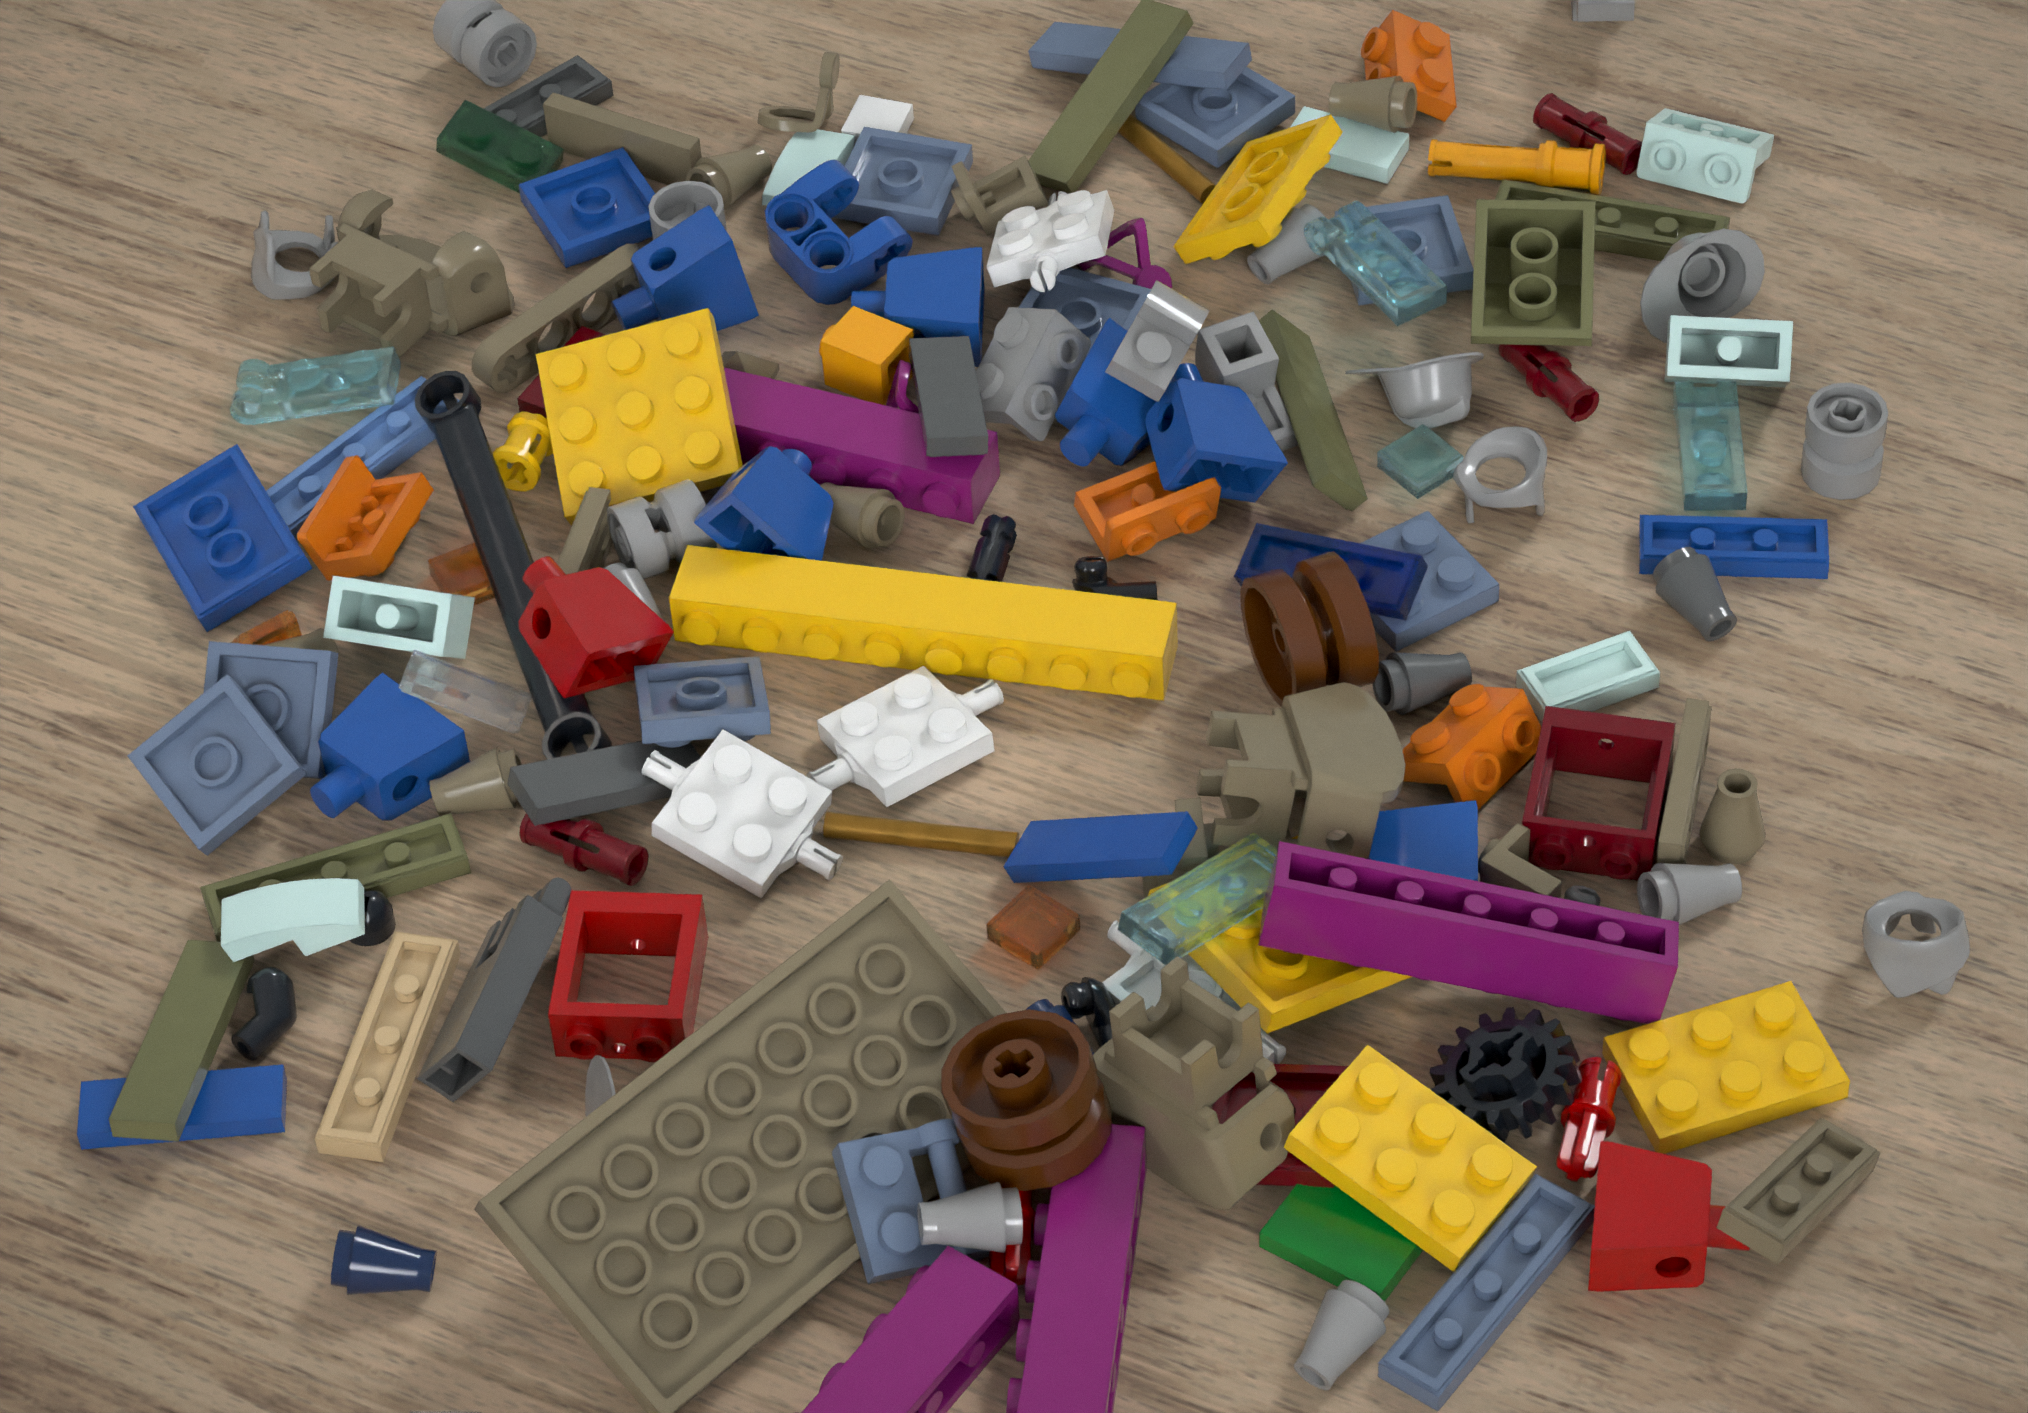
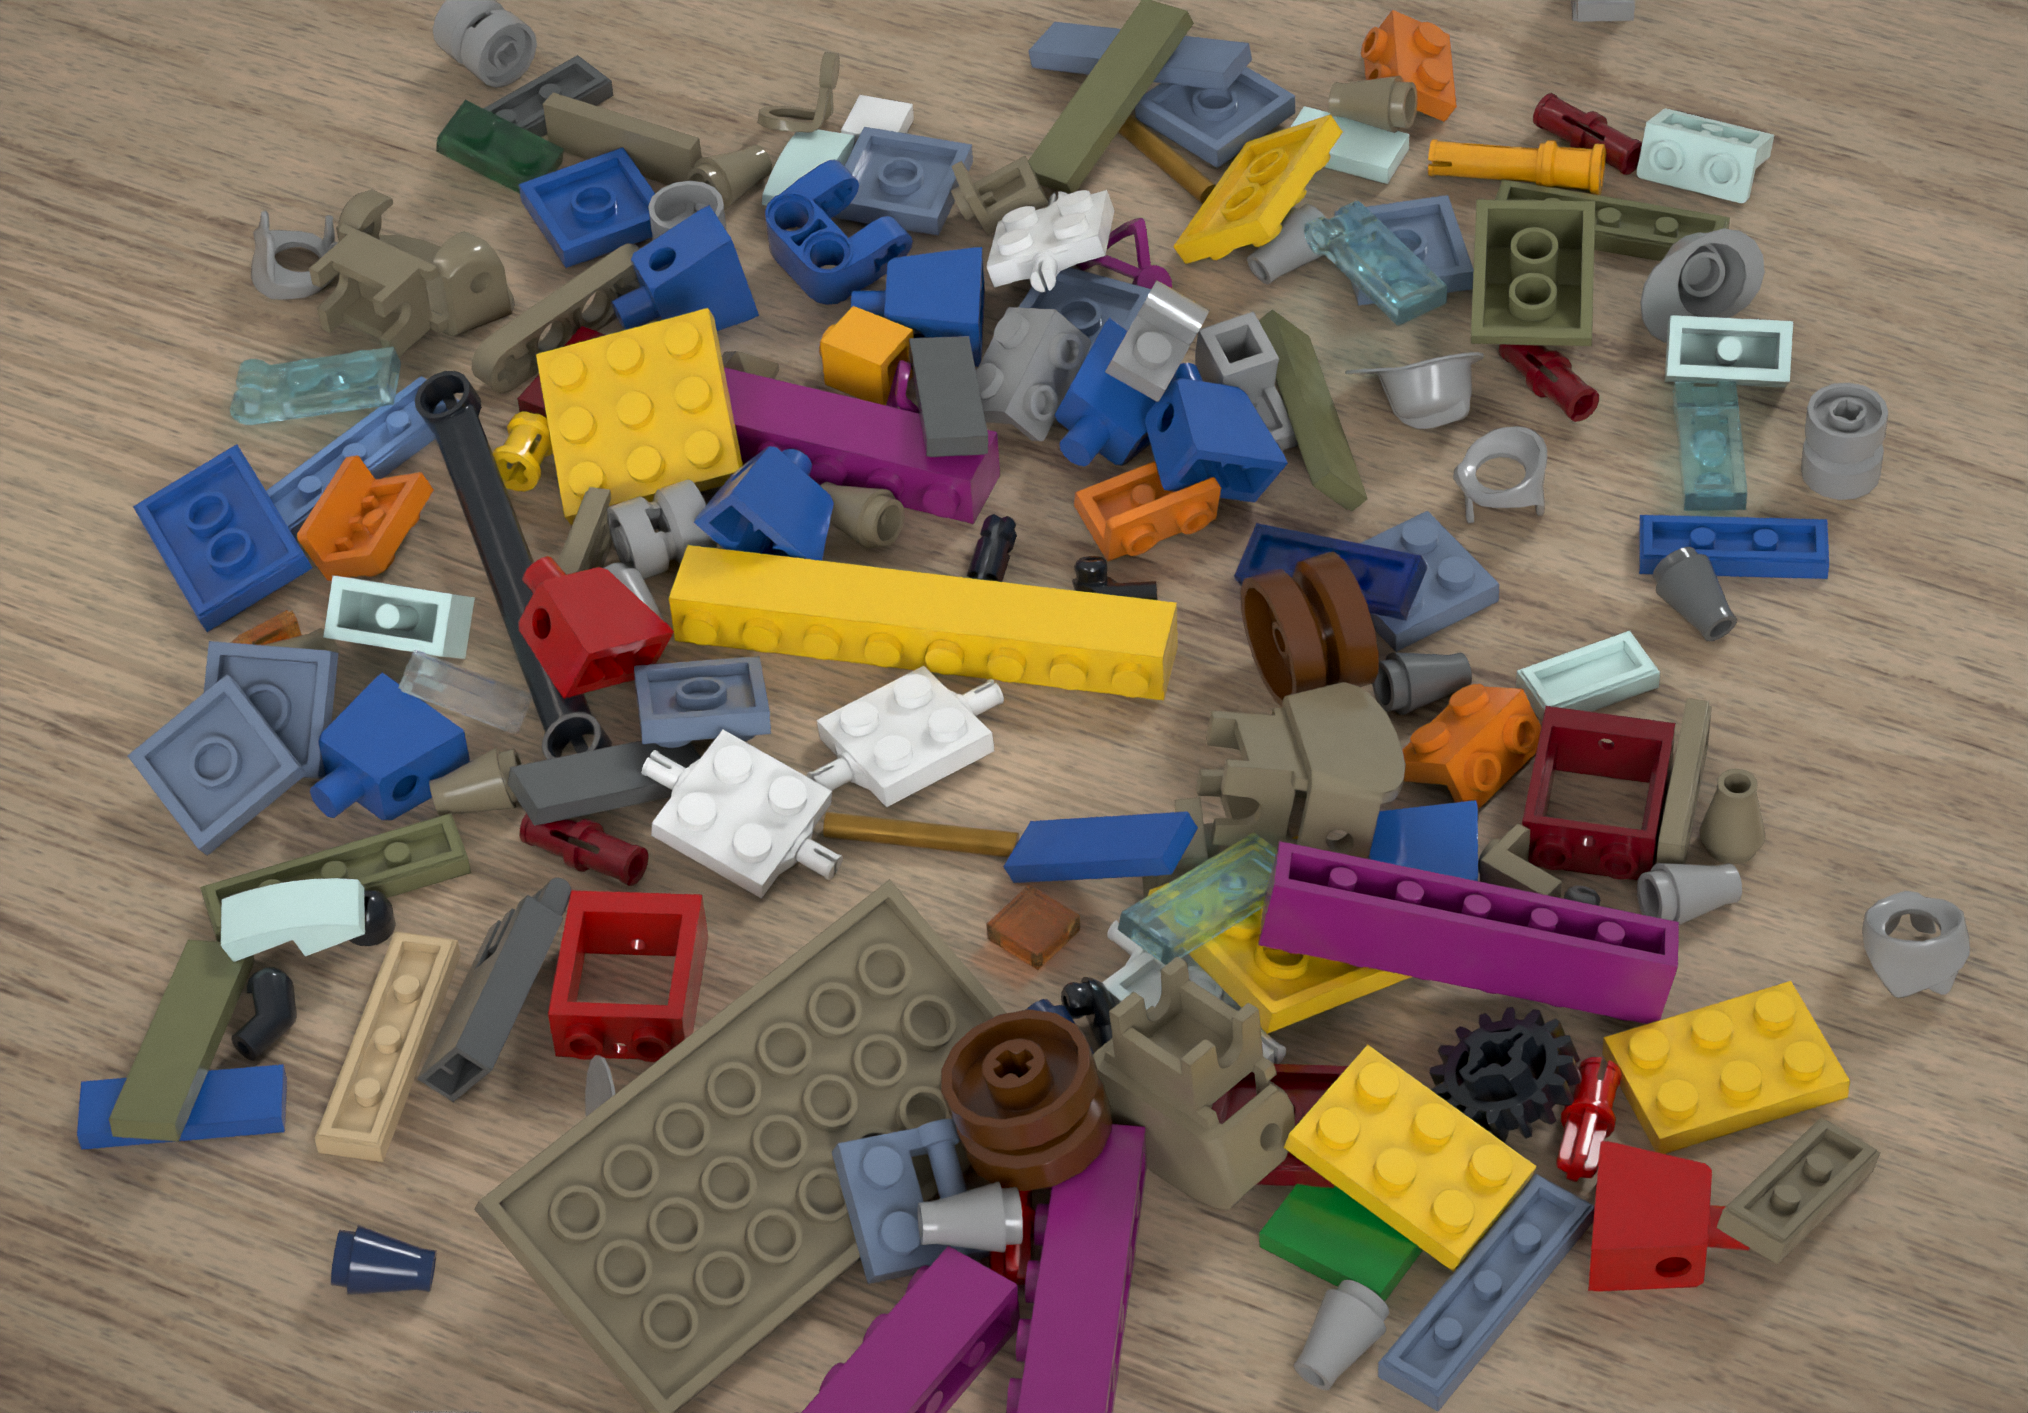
clear orange tile [428,543,495,606] -> none
clear light blue tile [1377,424,1464,499] -> none

